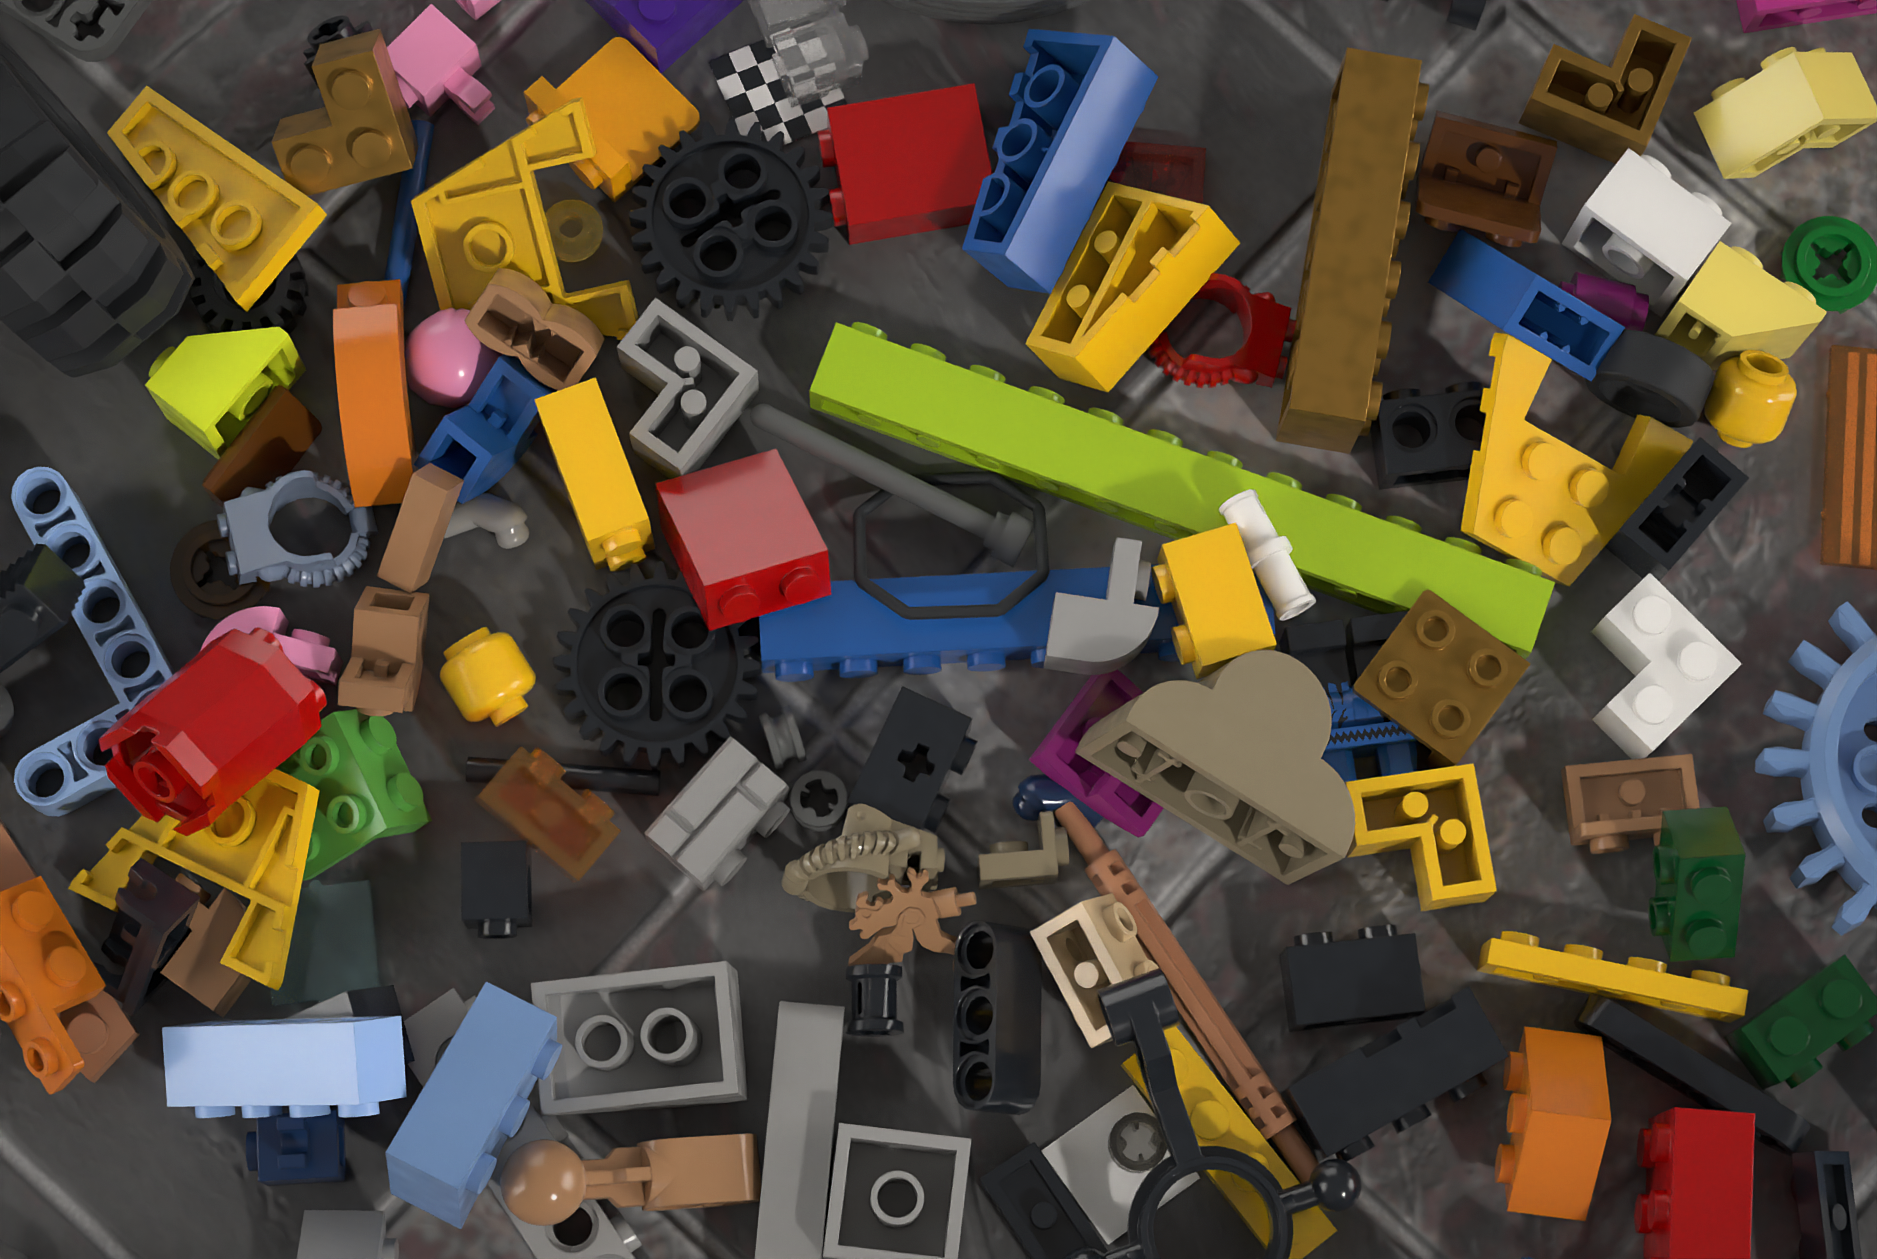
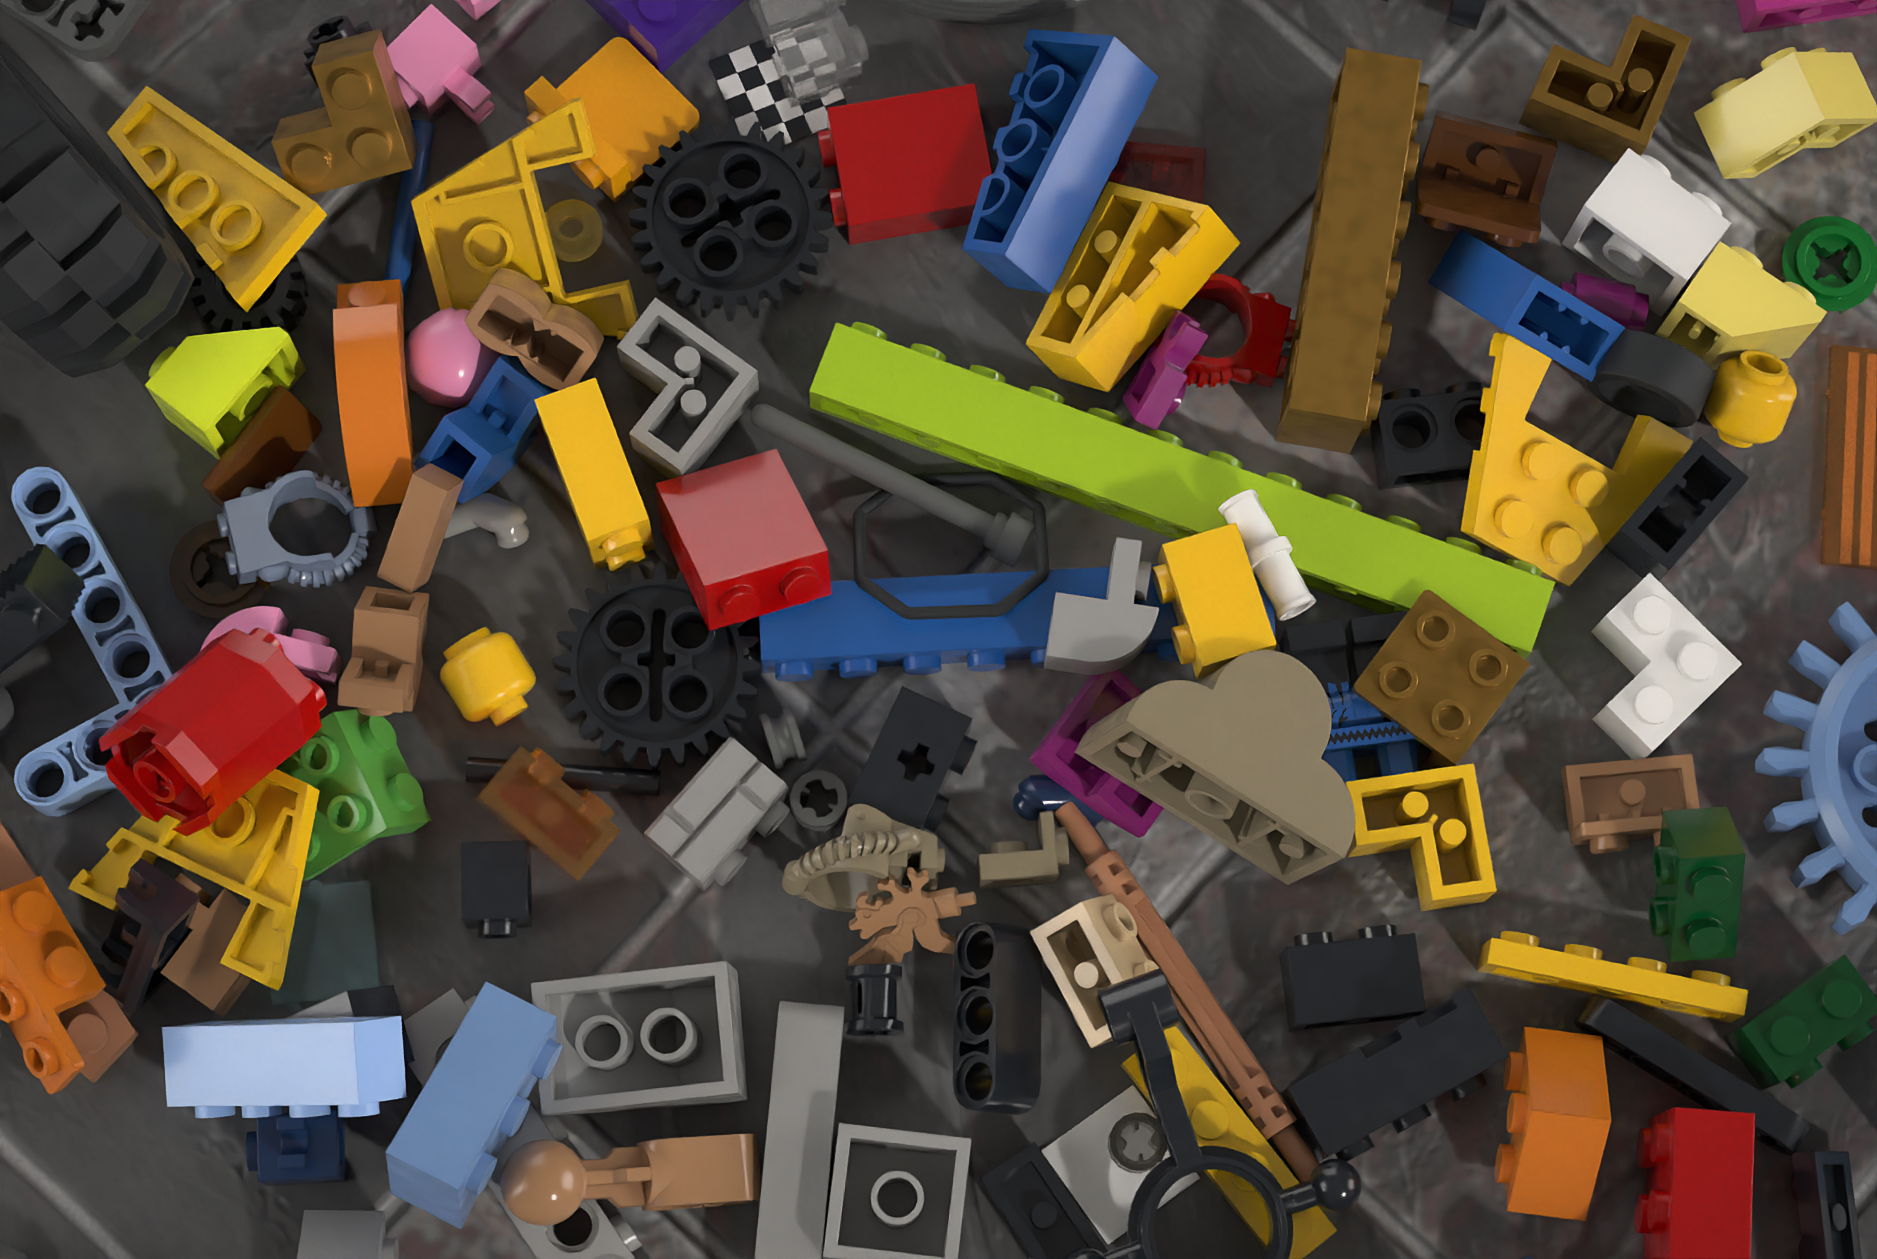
none -> magenta plate [1122,309,1208,430]

